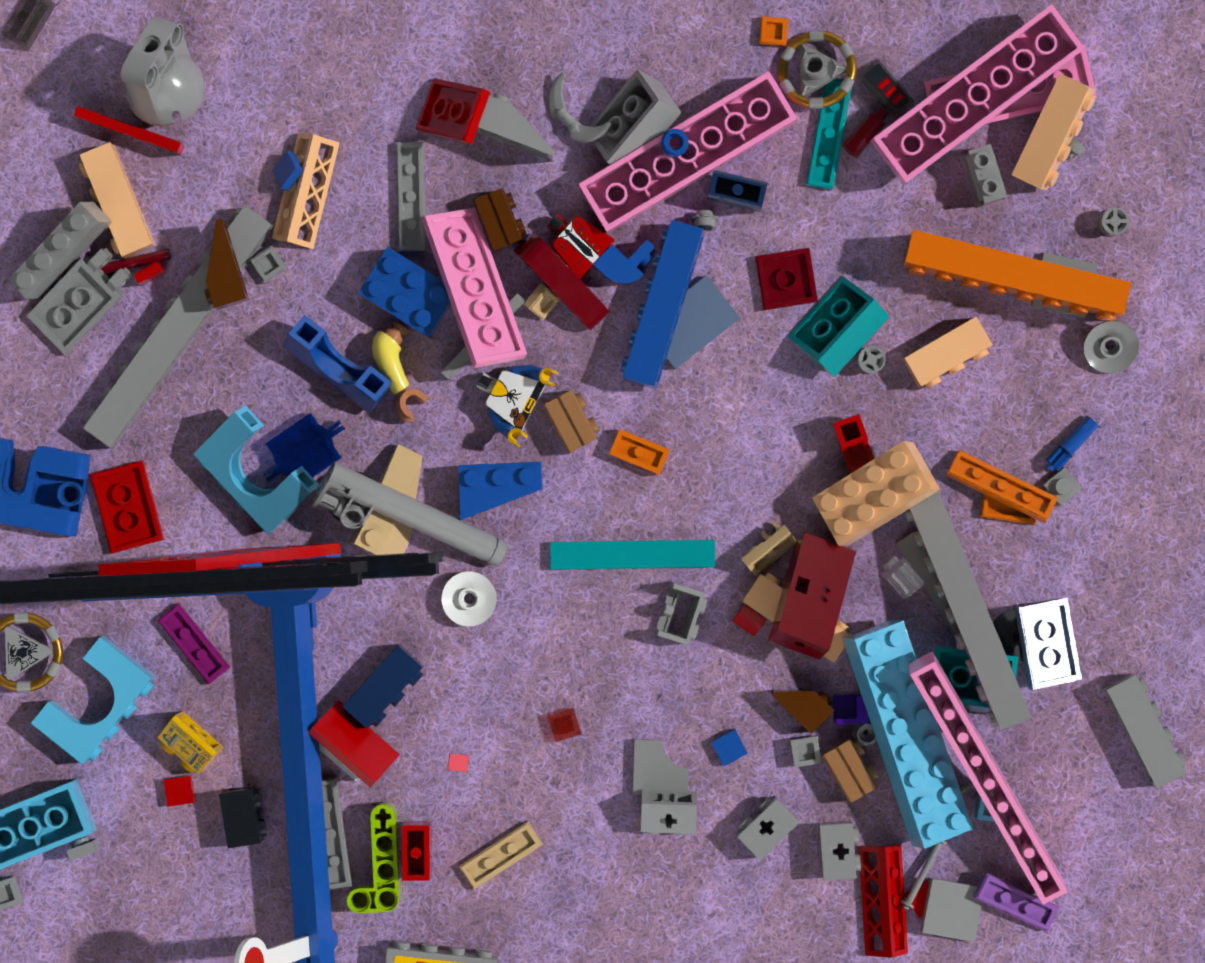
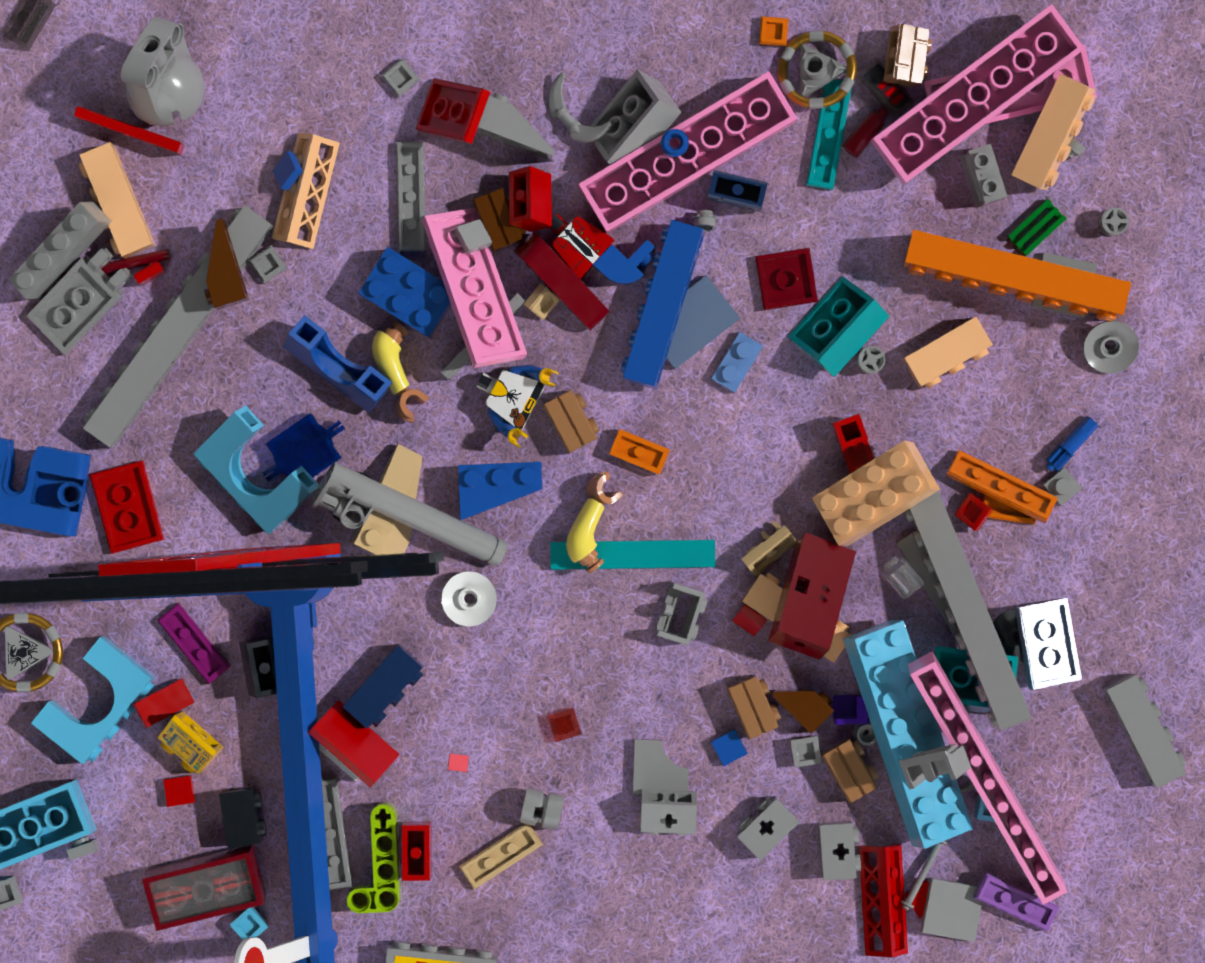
none -> red tile [133,679,195,729]
none -> brick [142,845,266,931]
none -> medium azure plate [230,907,269,940]
none -> black brick [239,636,277,698]
none -> light grey tile [381,58,420,98]
none -> light grey tile [454,219,492,255]
none -> red brick [509,166,552,232]
none -> light grey wheel [520,788,565,831]
none -> light yellow piece [566,471,623,574]
none -> medium blue plate [711,332,763,393]
none -> medium nougat brick [726,675,781,740]
none -> brick [883,24,932,87]
none -> light grey window [898,744,971,790]
none -> red tile [954,493,994,532]
none -> green tile [1007,199,1067,257]

